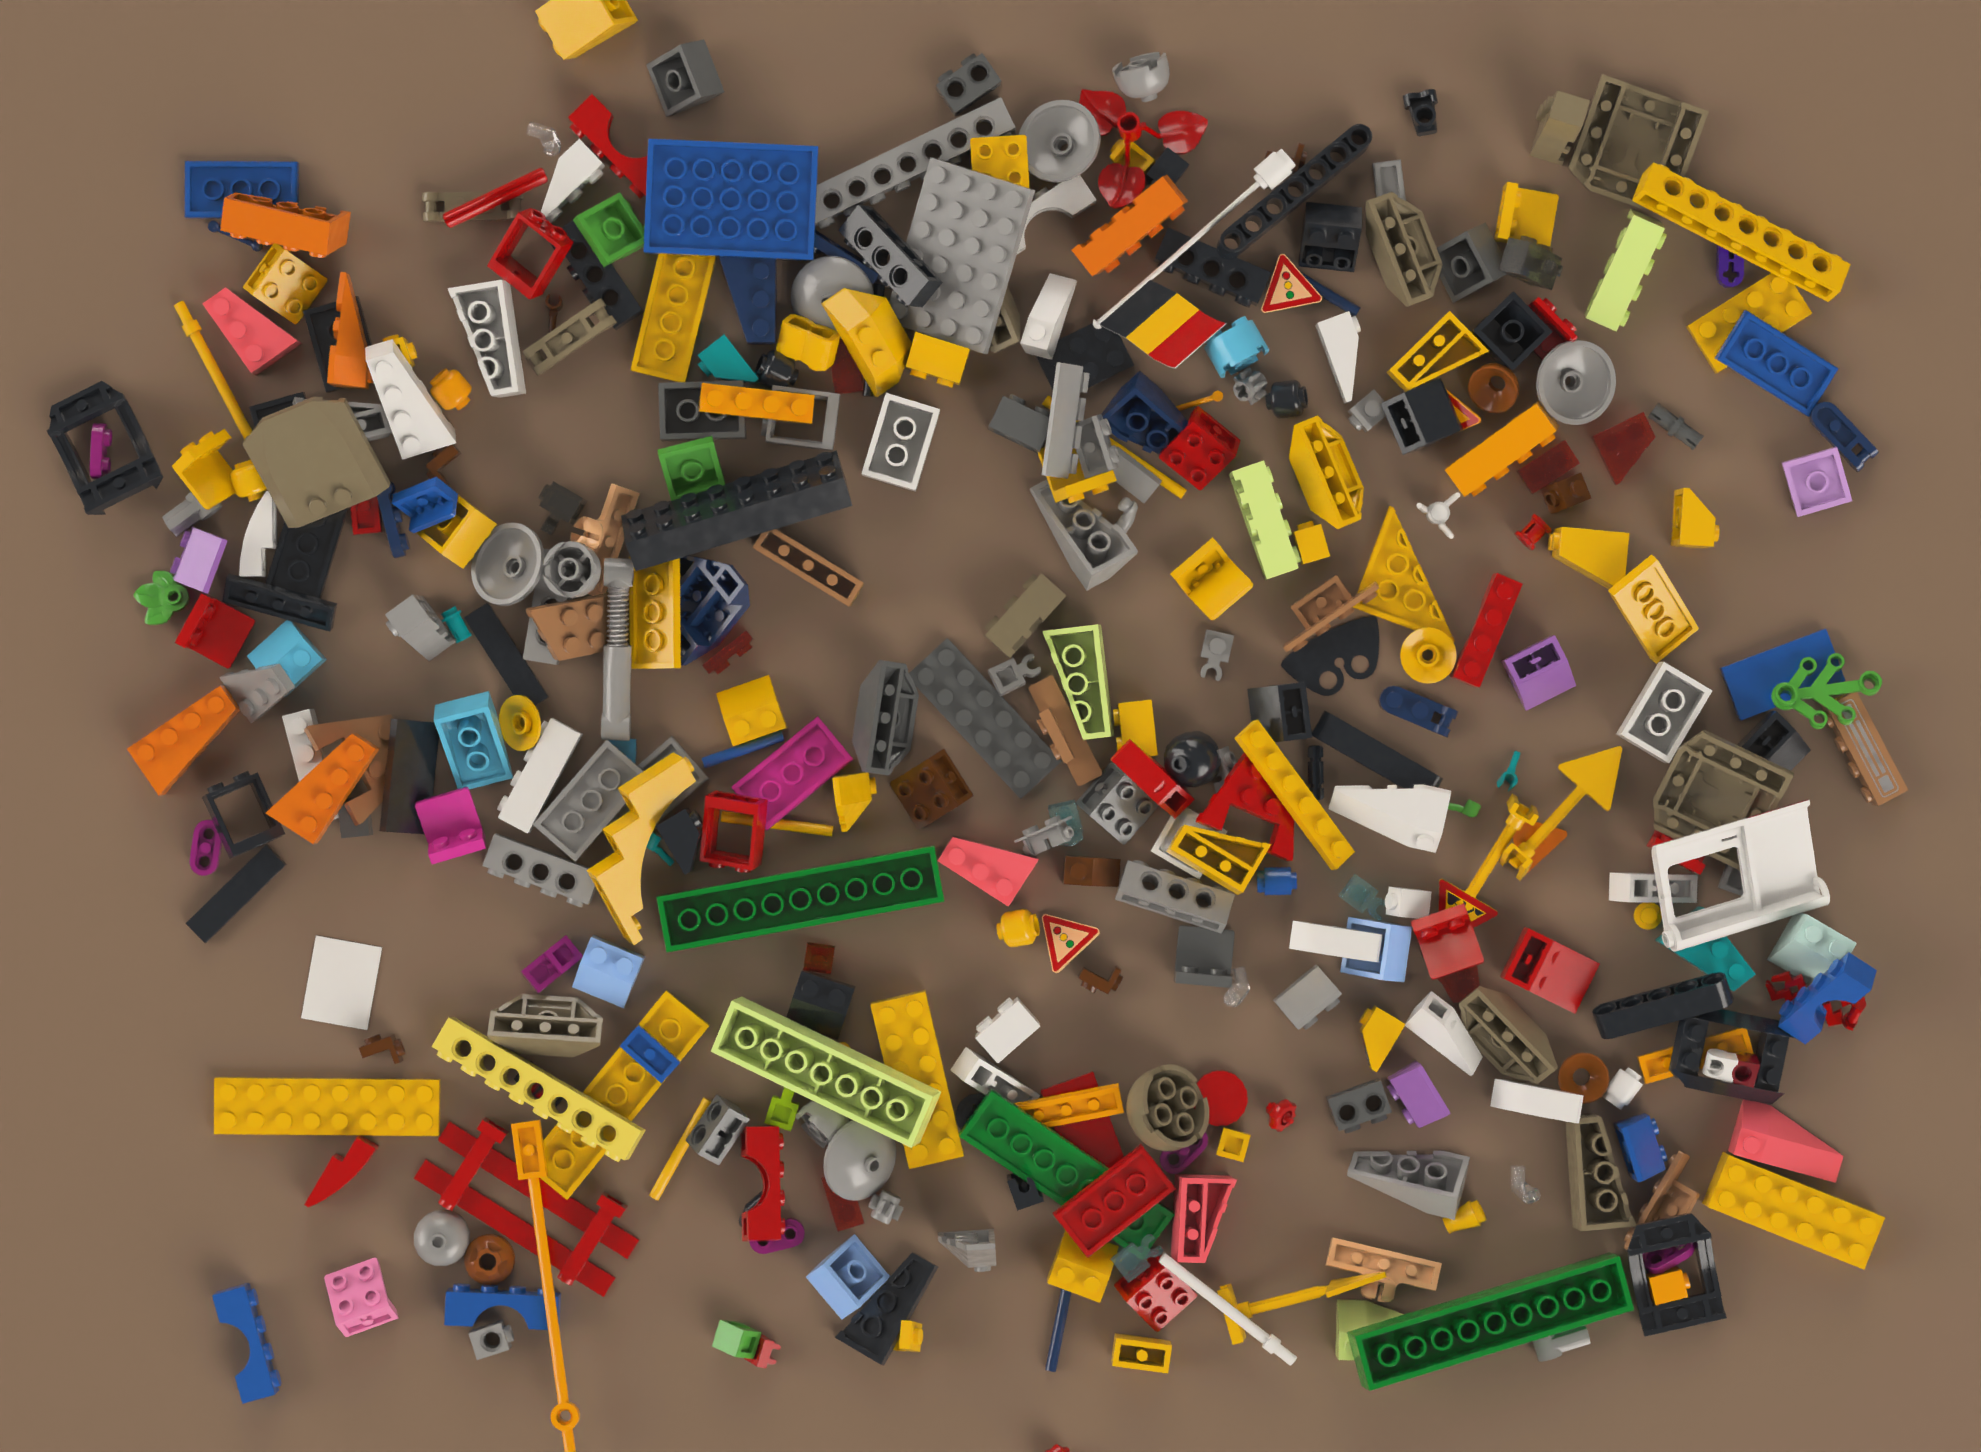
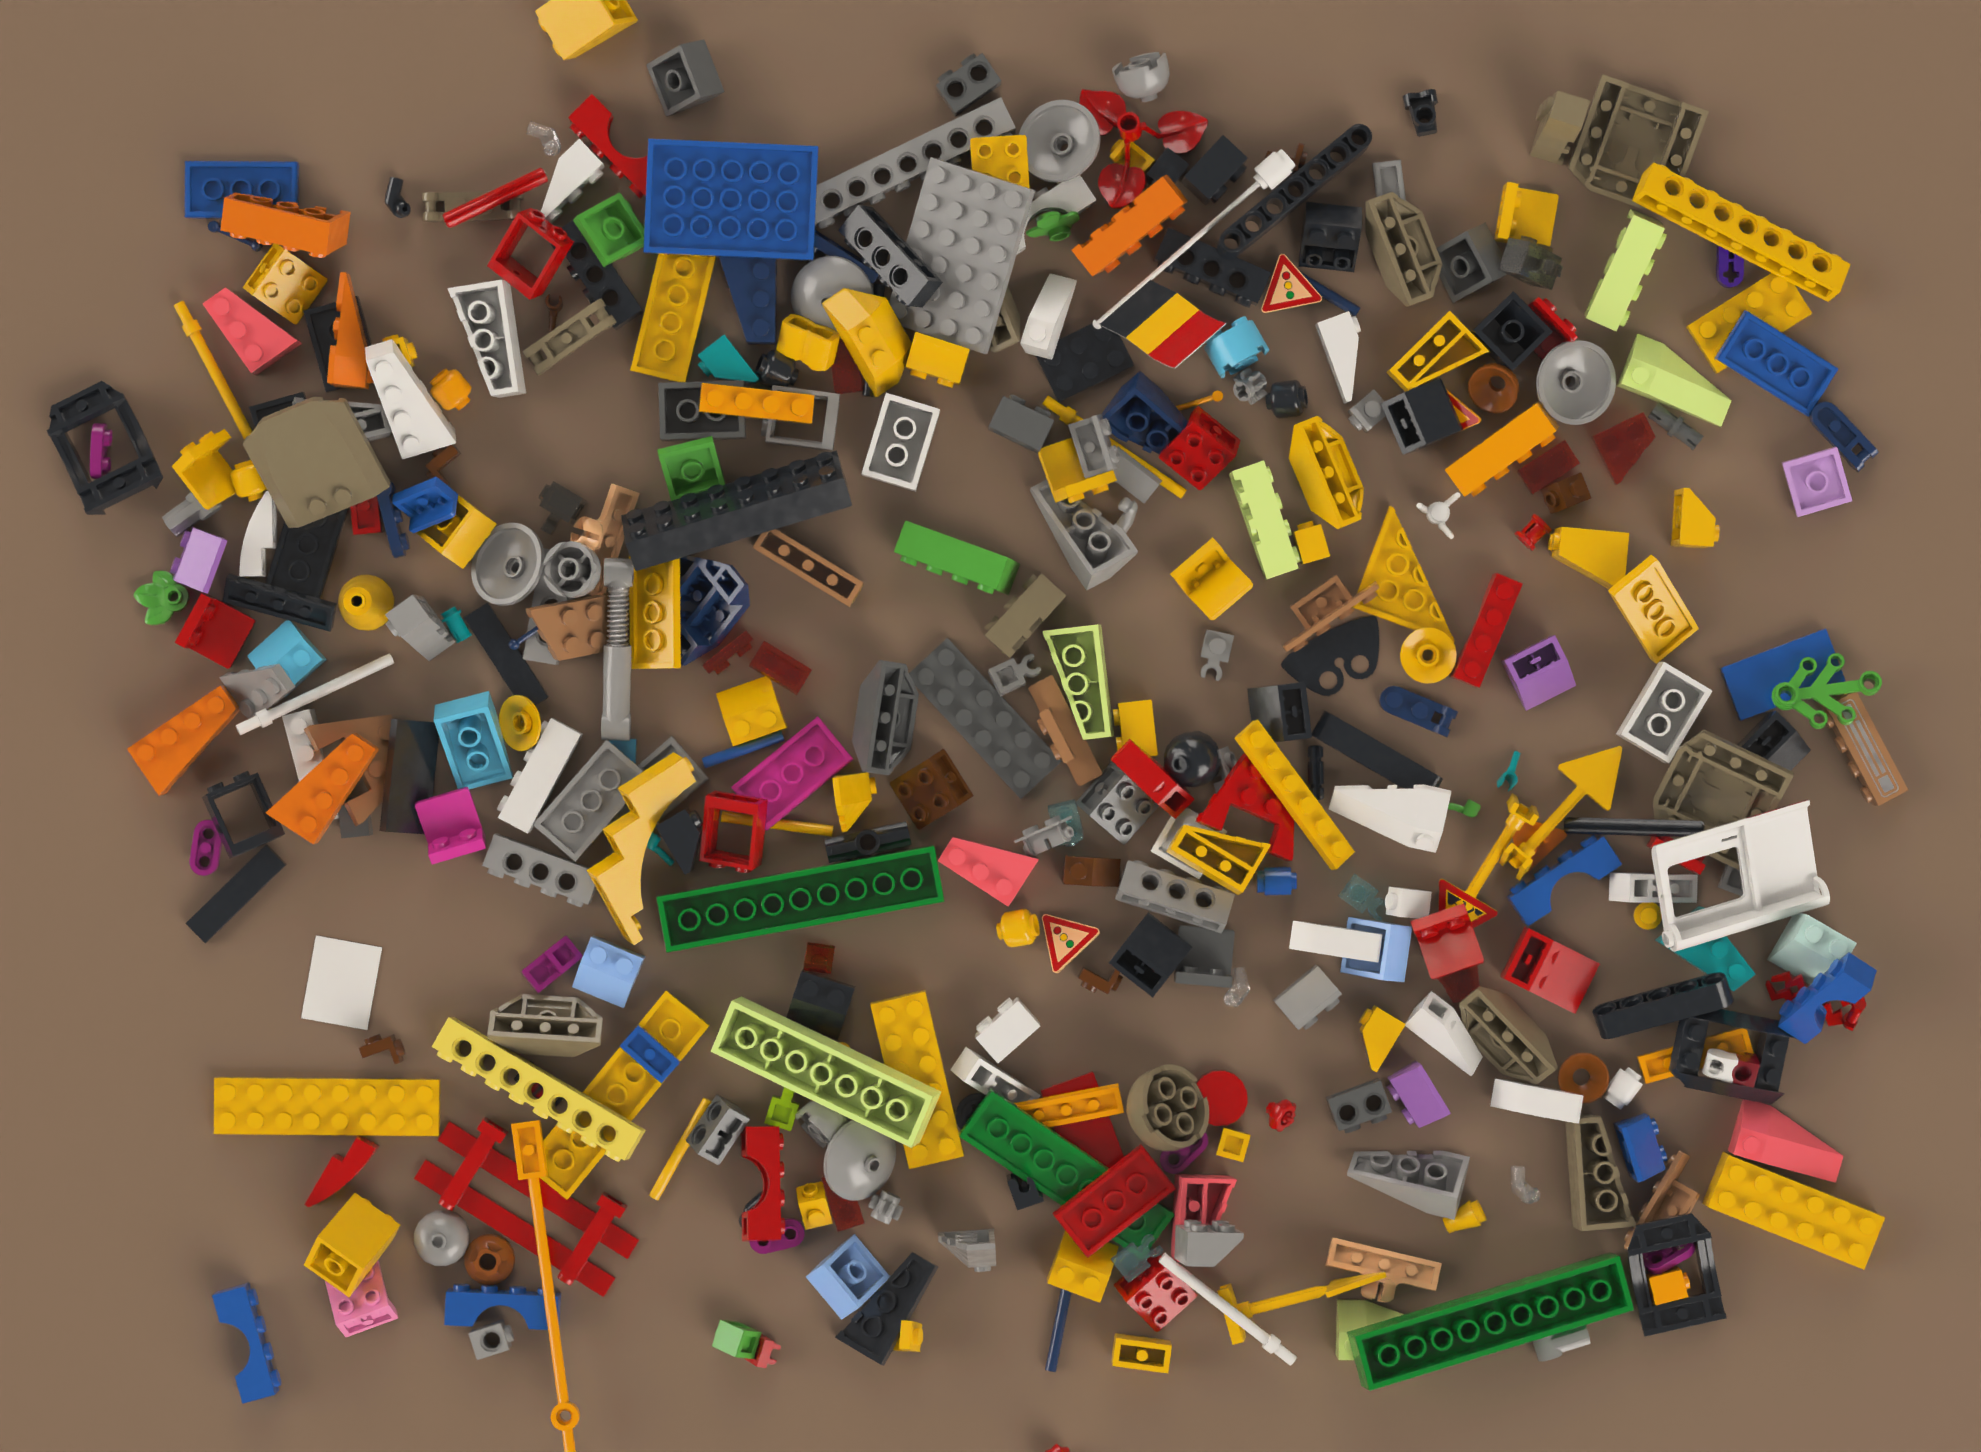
light grey windscreen [1042,362,1090,479] -> none
none -> white bar [236,653,394,735]
none -> yellow slope [304,1193,400,1297]
none -> yellow cone [338,575,394,631]
none -> black arm [384,177,411,218]
none -> dark blue hinge [509,626,538,650]
none -> clear red plate [749,641,812,695]
none -> yellow bracket [796,1181,833,1230]
none -> black piece [824,821,912,863]
none -> bright green wedge [894,520,1020,595]
none -> bright green plate [1026,211,1079,241]
none -> black slope [1109,912,1192,998]
none -> light grey slope [1174,1220,1244,1267]
none -> black brick [1182,135,1248,205]
none -> blue arch [1506,834,1622,926]
none -> black axle [1564,817,1705,837]
none -> yellowish green wedge [1617,334,1732,427]

